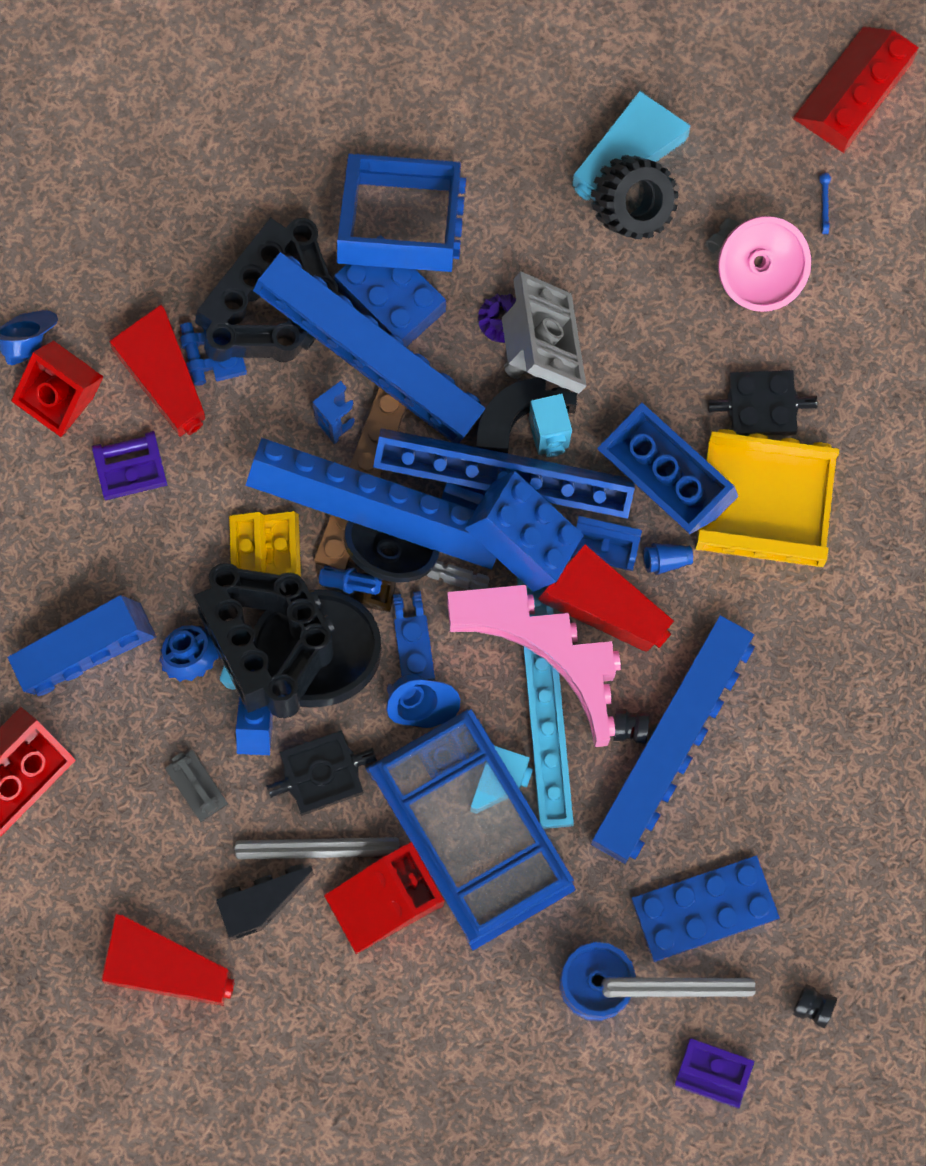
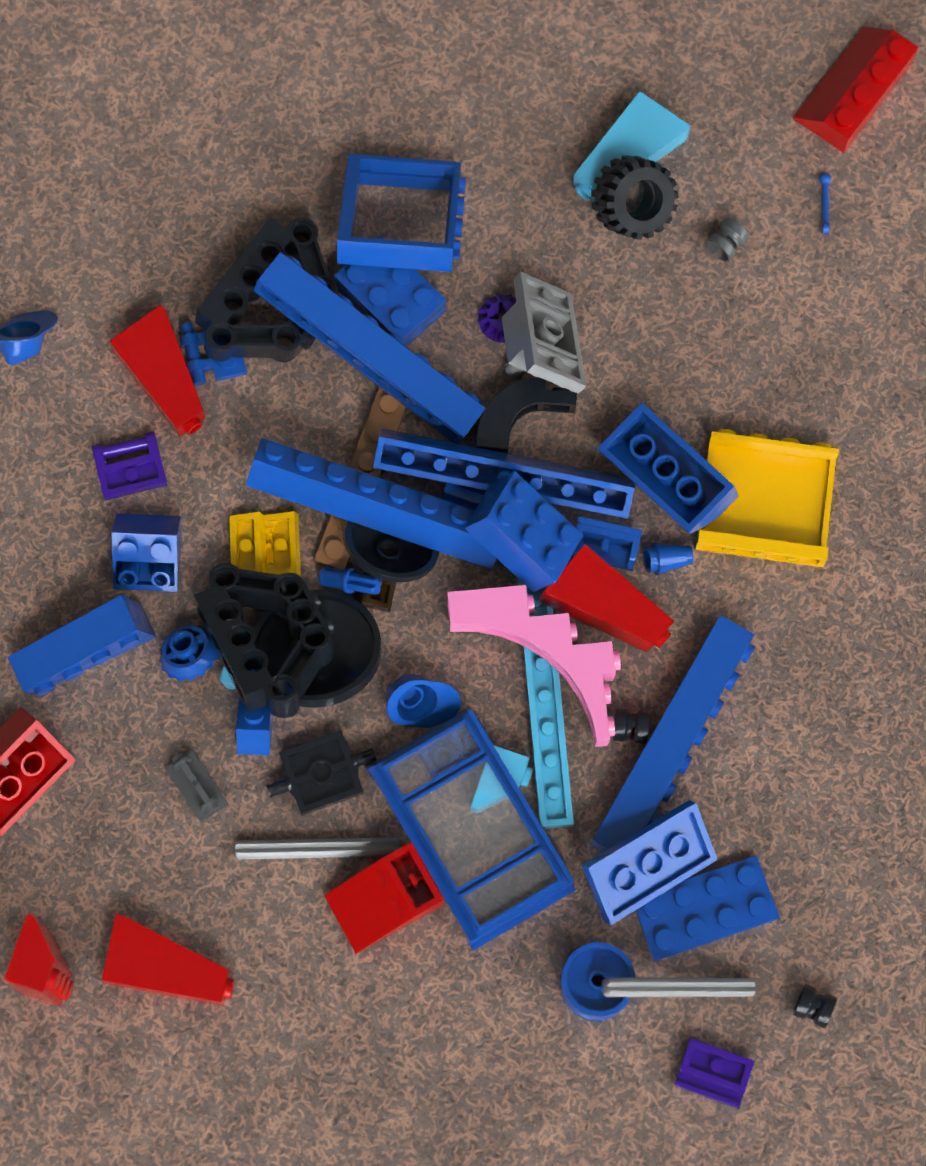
red slope [11,340,104,437] -> none
black slope [216,864,314,941] -> none
blue hinge [313,381,355,444] -> none
blue hinge [393,591,435,681] -> none
light grey axle [427,560,490,590] -> none
medium azure brick [529,394,572,457] -> none
black plate [708,370,818,436] -> none
bright pink dish [718,216,811,311] -> none
none -> red slope [4,913,75,1007]
none -> blue slope [111,513,181,592]
none -> plate [582,800,718,925]

